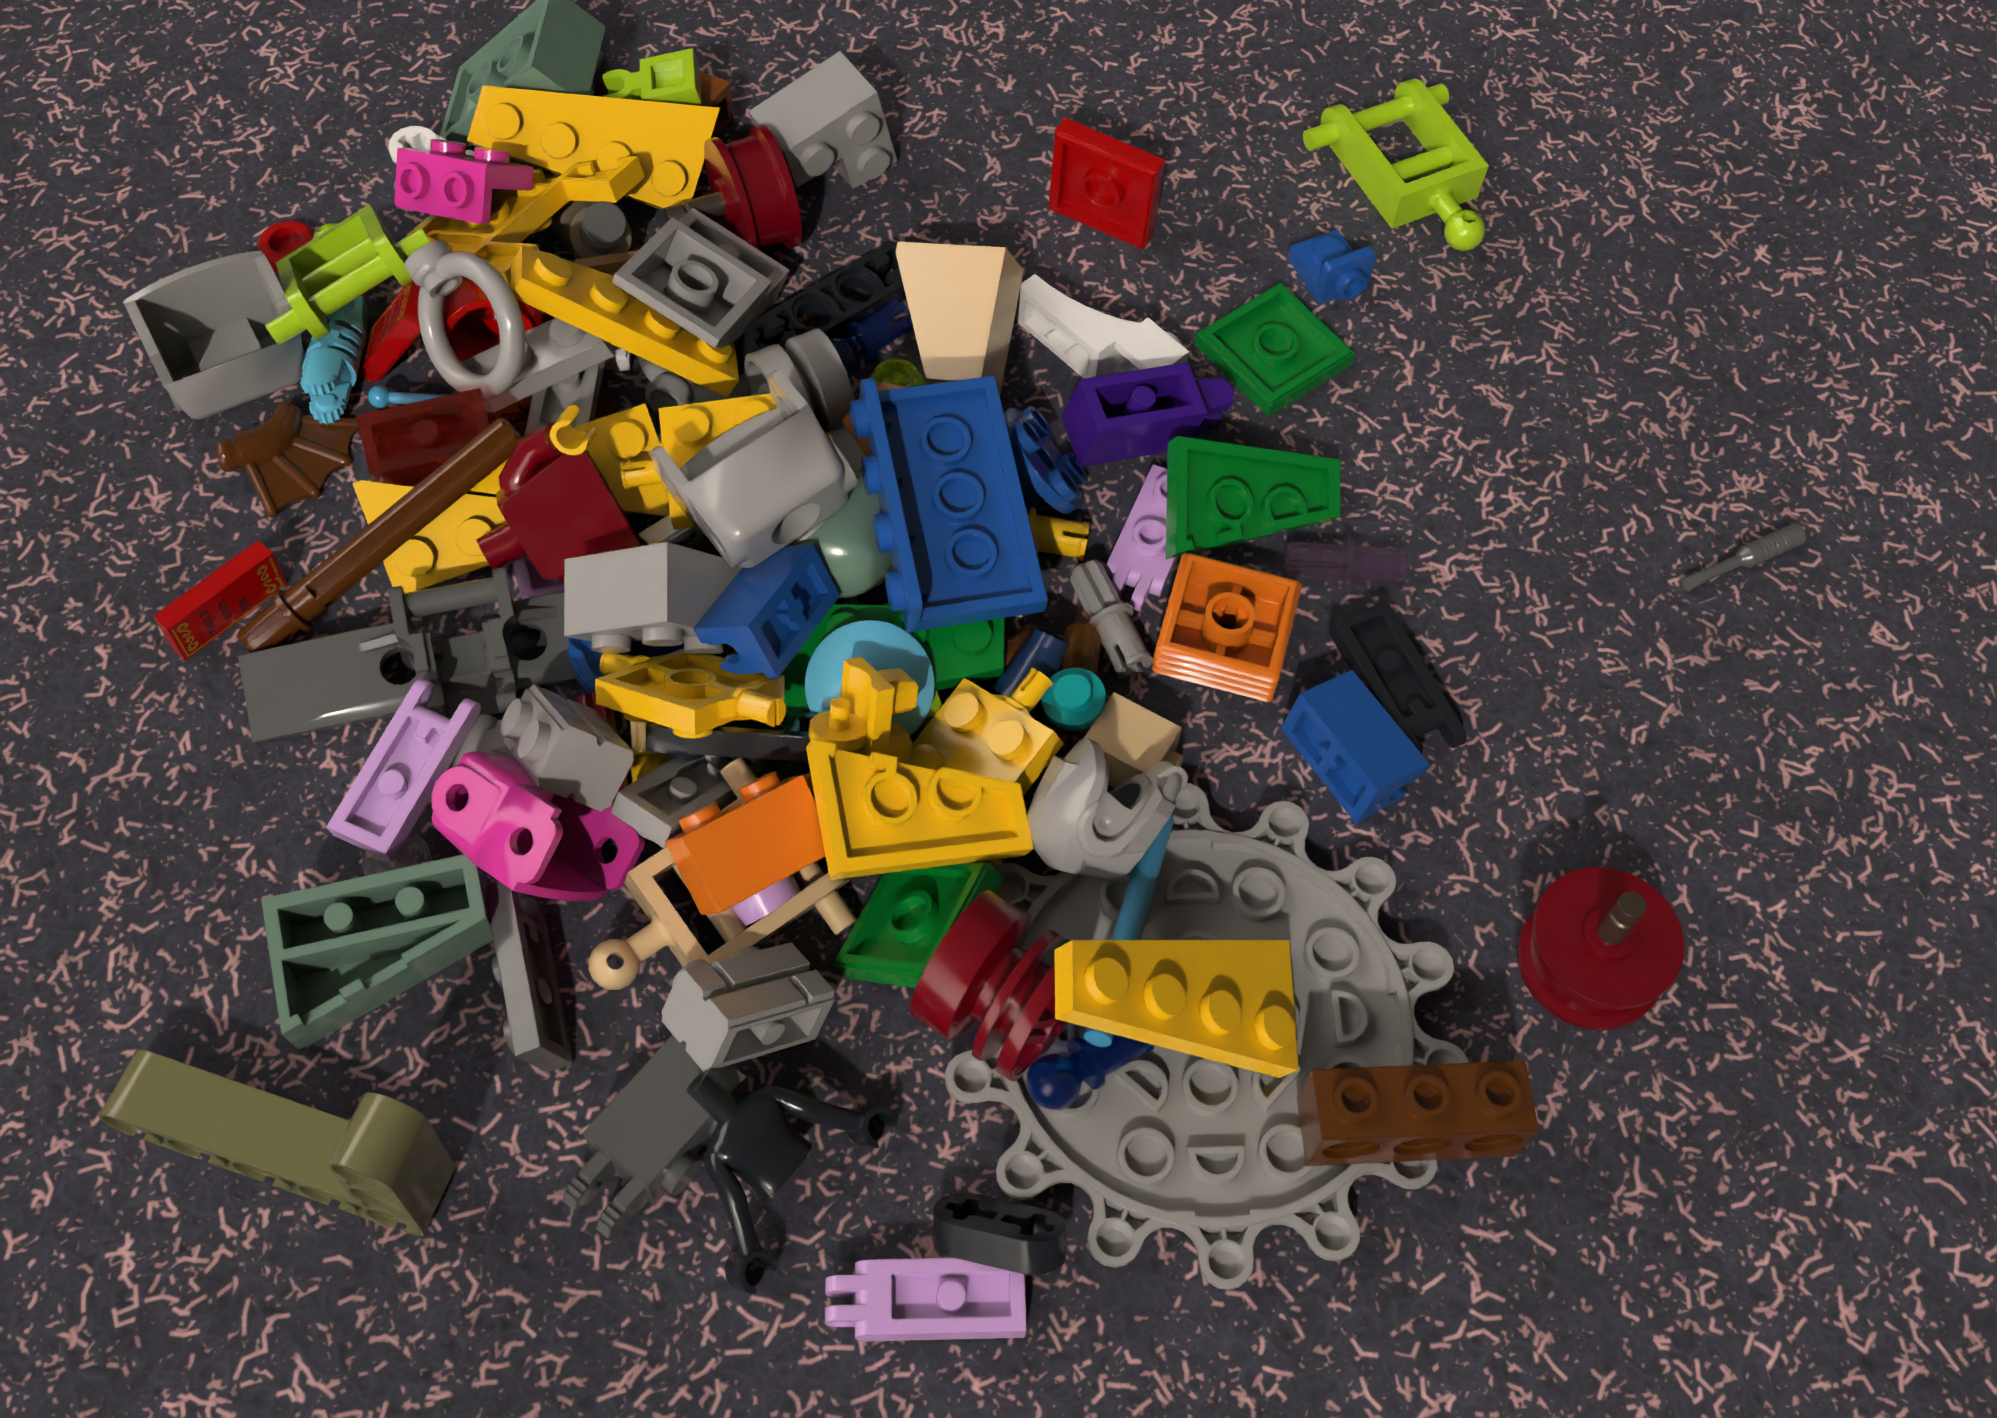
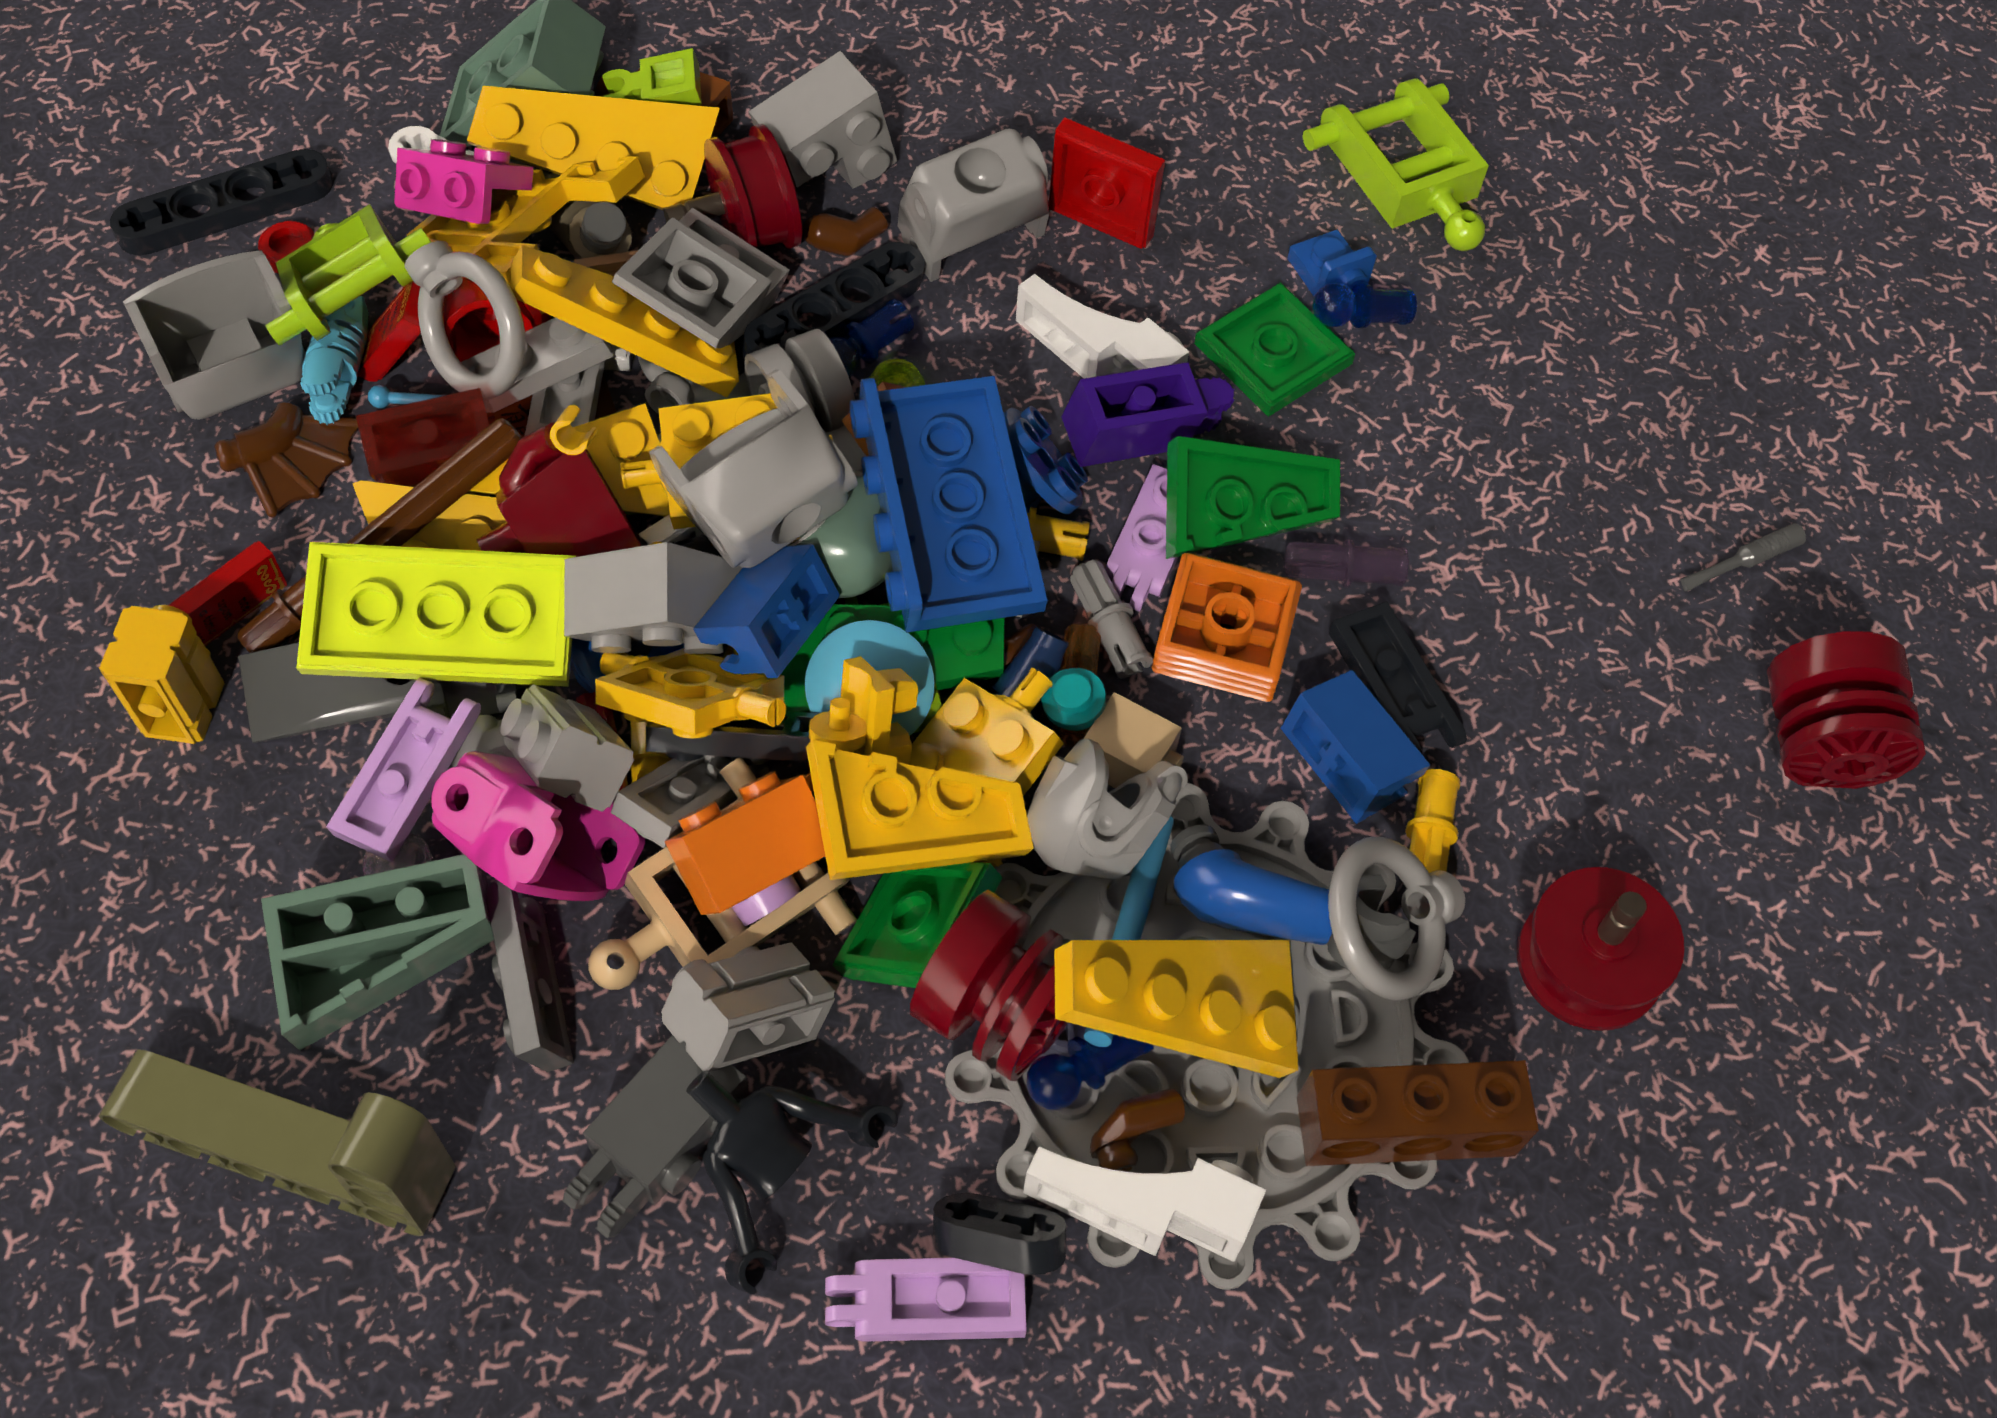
tan slope [896,242,1023,396] -> none
none -> yellow brick [99,605,224,744]
none -> black beam [110,149,333,256]
none -> neon yellow tile [296,542,576,687]
none -> reddish brown arm [802,207,888,256]
none -> light grey piece [897,128,1049,282]
none -> white slope [1023,1147,1266,1262]
none -> reddish brown arm [1090,1088,1185,1172]
none -> blue piece [1170,825,1416,970]
none -> clear blue pin [1312,282,1417,328]
none -> light grey piece [1328,837,1465,1000]
none -> yellow axle [1405,769,1461,873]
none -> dark red wheel [1767,631,1926,789]

